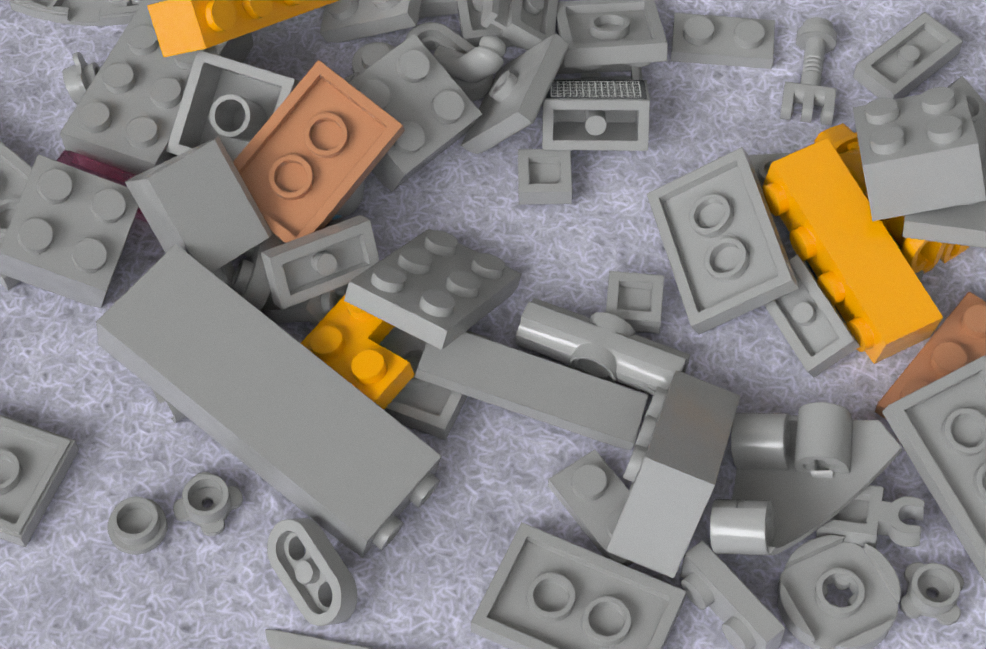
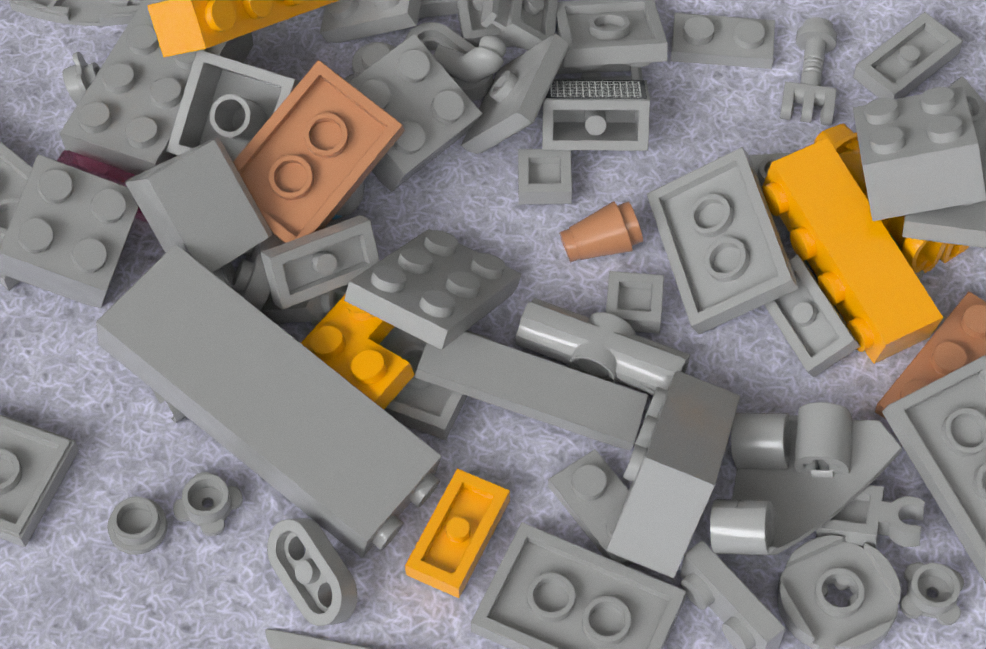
none -> light orange plate [405,468,510,598]
none -> nougat cone [559,201,643,263]

